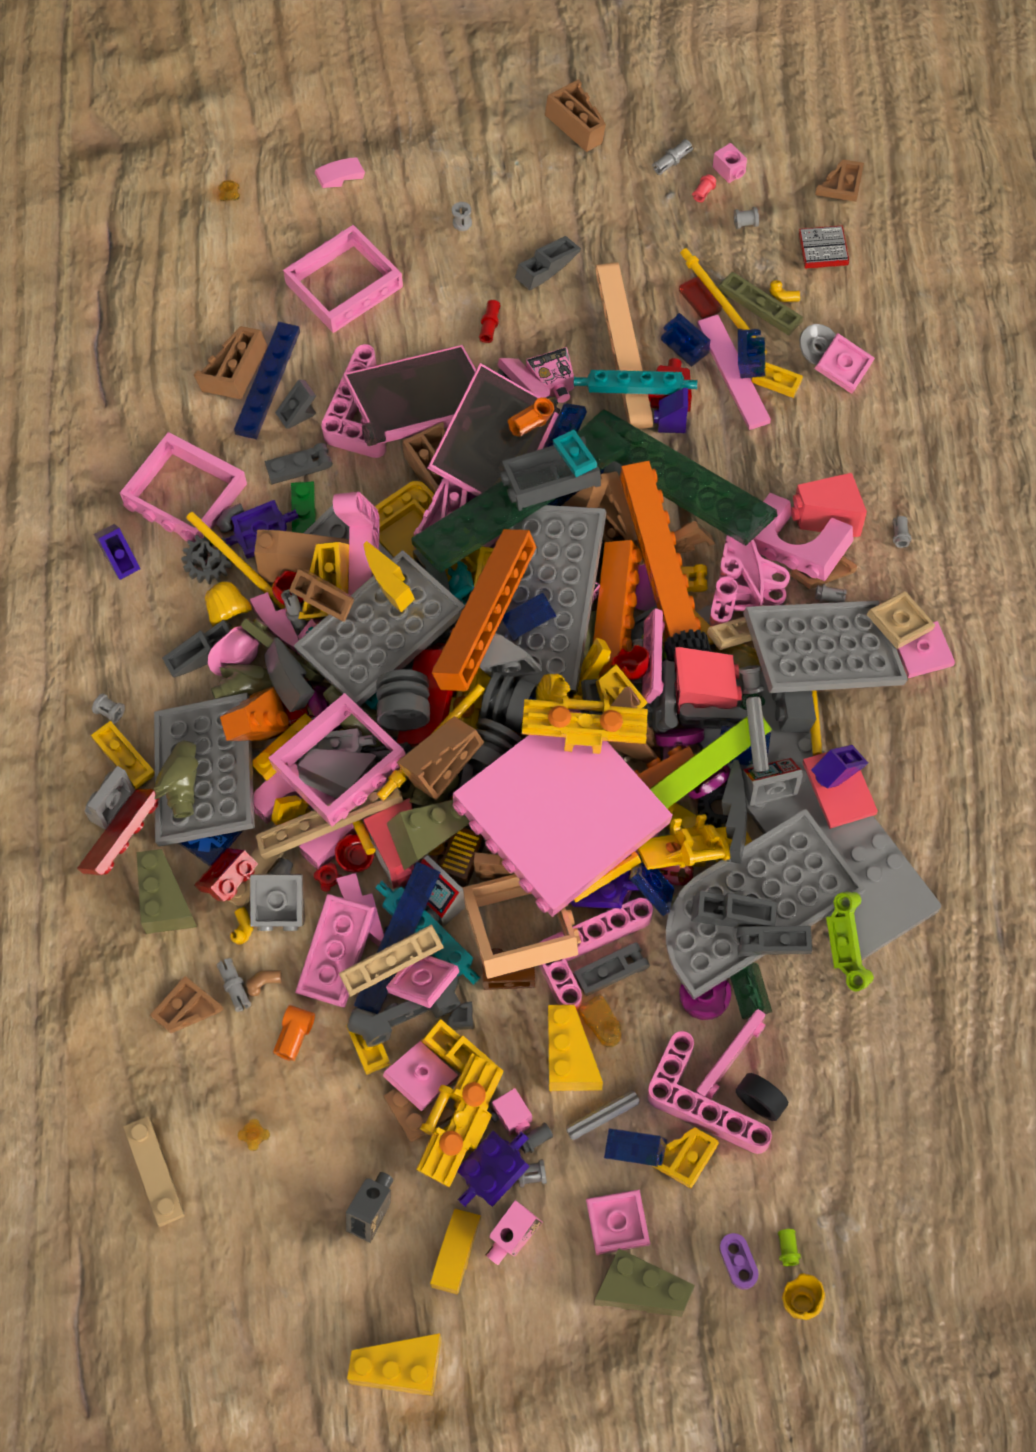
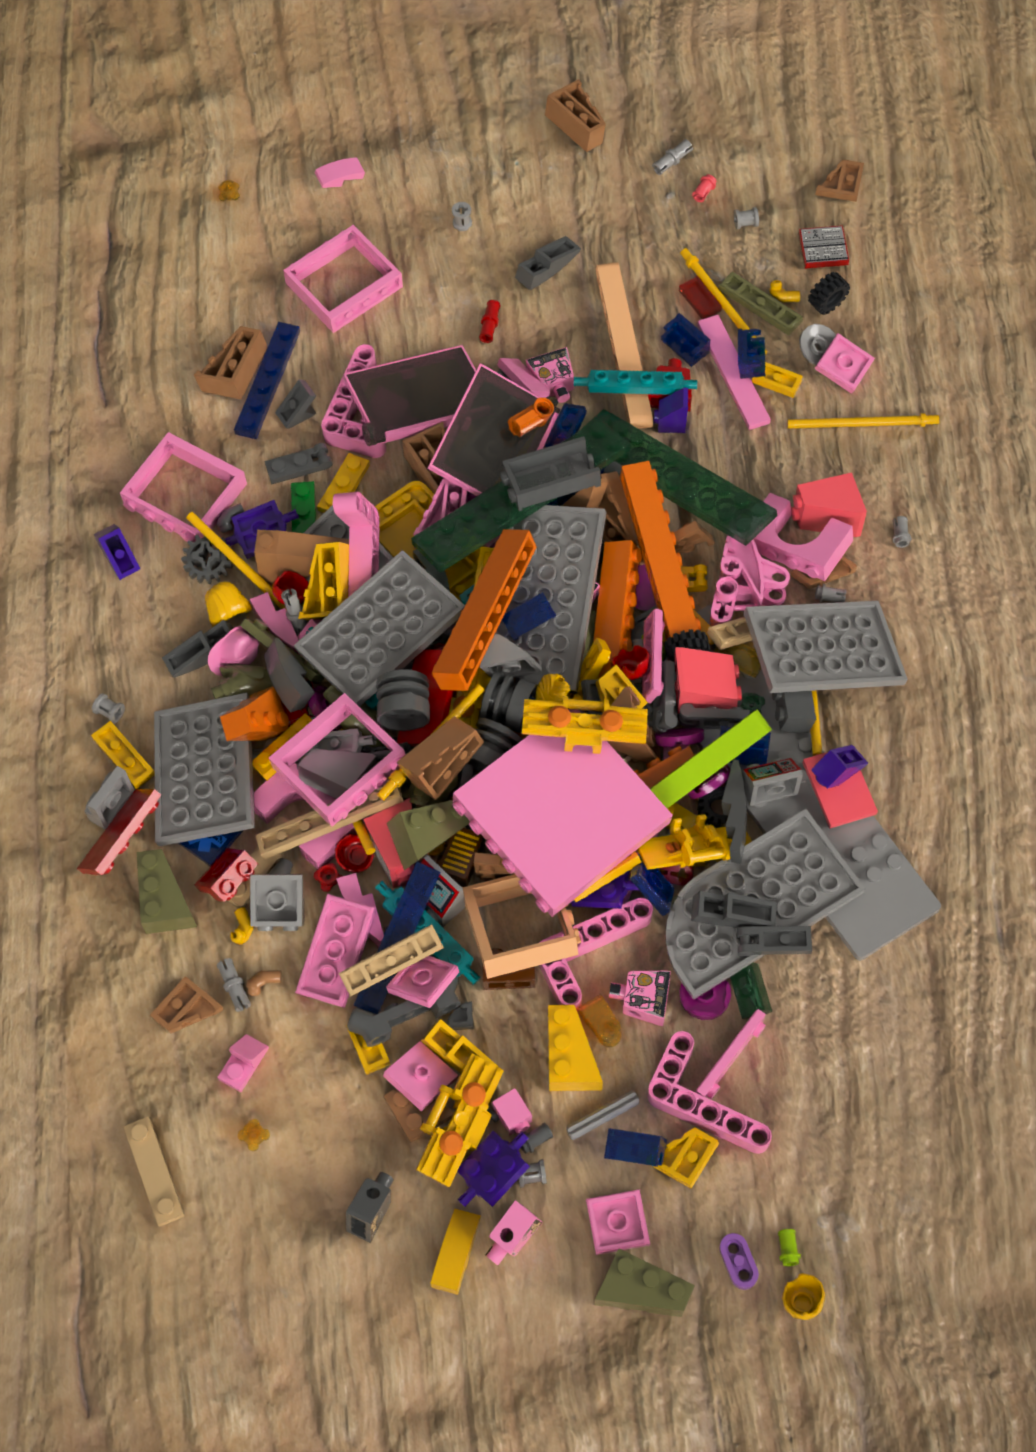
olive animal [153,740,198,818] -> none
yellow plate [271,795,311,825] -> none
orange piece [273,1005,315,1061] -> none
medium nougat slope [289,569,355,622] -> none
yellow wedge [347,1333,442,1396] -> none
yellow slope [363,541,415,612] -> none
teal plate [448,560,474,601] -> none
teal plate [553,430,597,477] -> none
dark grey plate [574,942,650,997] -> none
bright pink brick [713,143,747,183] -> none
black tyre [735,1073,789,1121] -> none
light grey bush [739,665,764,694] -> none
light grey axle [746,697,769,772] -> none
lime plate [826,891,874,992] -> none
tan plate [867,591,935,649] -> none
bright pink plate [897,621,955,678] -> none
none -> bright pink slope [217,1034,269,1092]
none -> yellow plate [317,453,370,513]
none -> torso [609,971,671,1026]
none -> yellow bar [787,413,939,429]
none -> black tyre [808,272,850,315]

